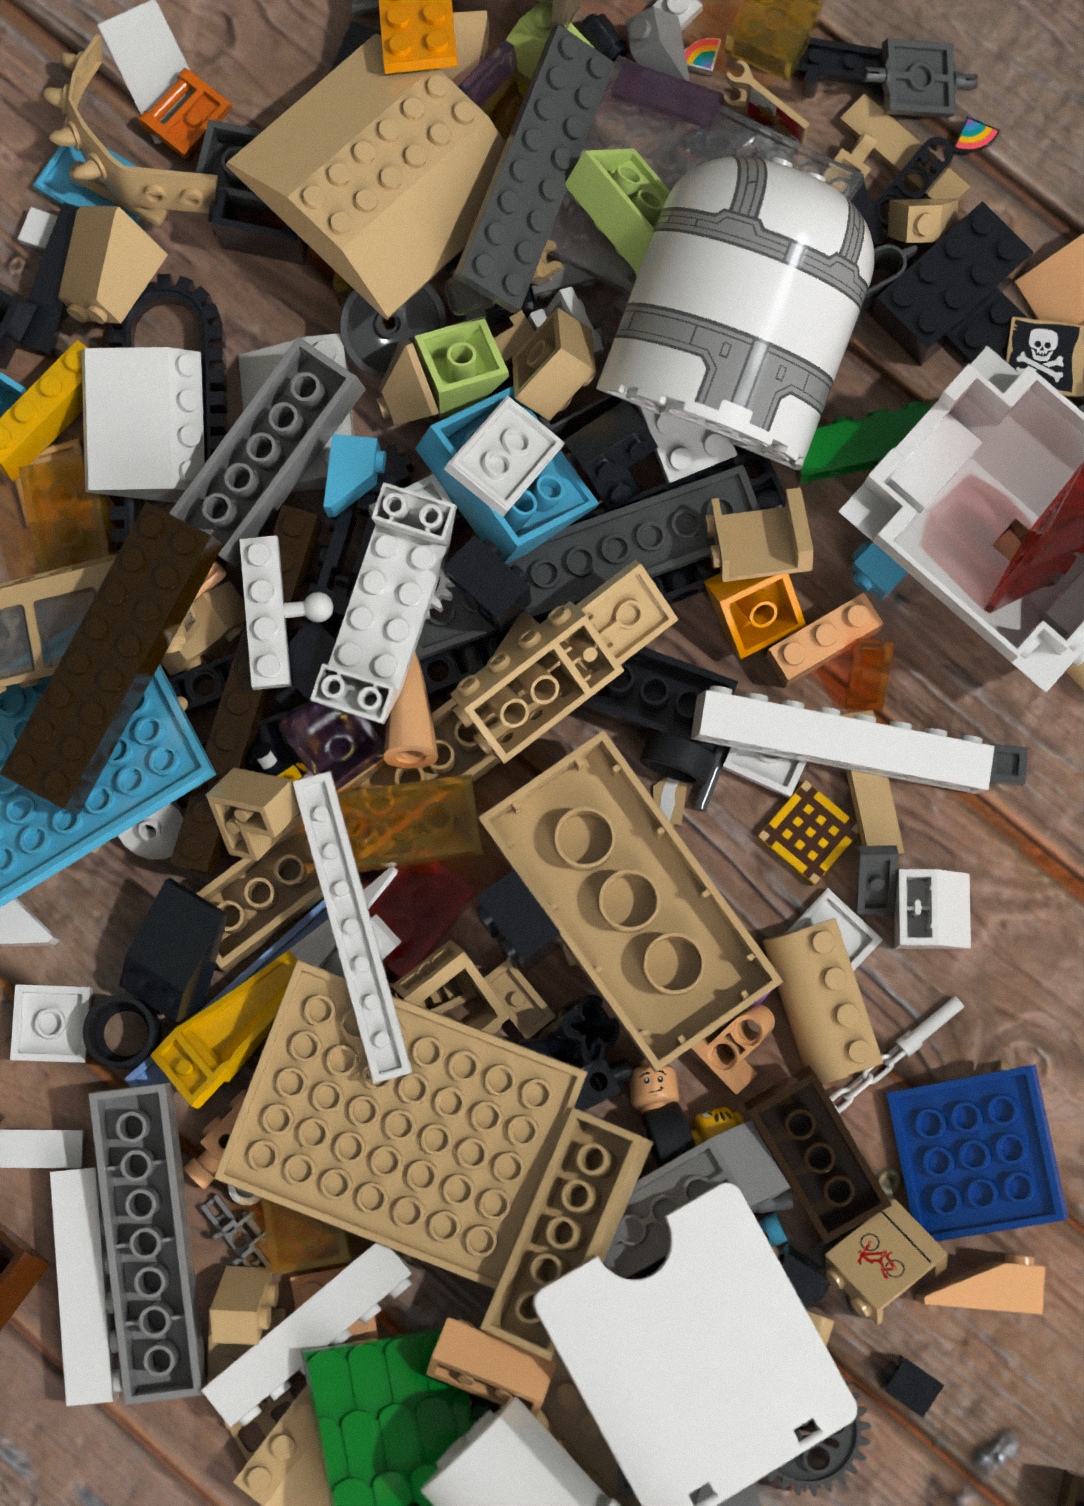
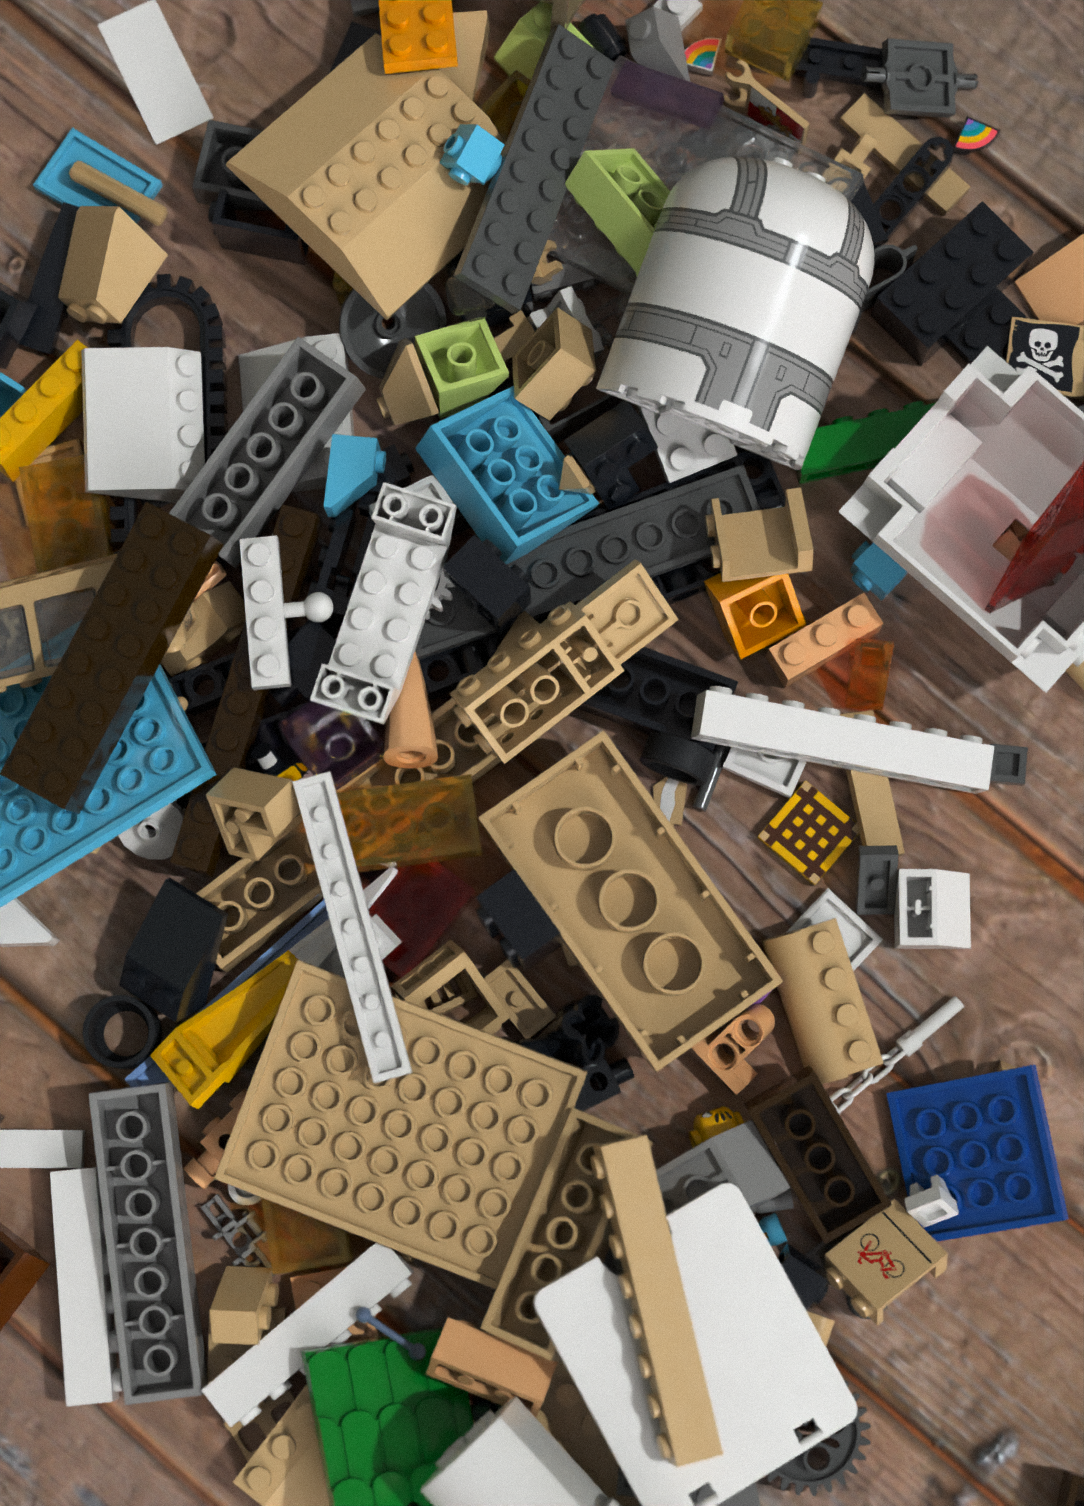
white plate [10,984,93,1063] -> none
white tile [18,207,58,252] -> none
tan piece [43,34,218,214] -> none
orange plate [137,68,232,160] -> none
white tile [444,396,565,517] -> none
tile [458,40,521,120] -> none
light nougat head [628,1060,679,1115] -> none
black tyre [642,1101,696,1168] -> none
black brick [879,1356,944,1418] -> none
tan slope [887,198,959,243] -> none
light nougat slope [915,1254,1045,1314] -> none
none -> sand blue hinge [356,1307,426,1361]
none -> medium azure brick [439,124,505,185]
none -> tan slope [559,455,596,495]
none -> tan brick [591,1135,723,1467]
none -> white tile [904,1175,959,1227]

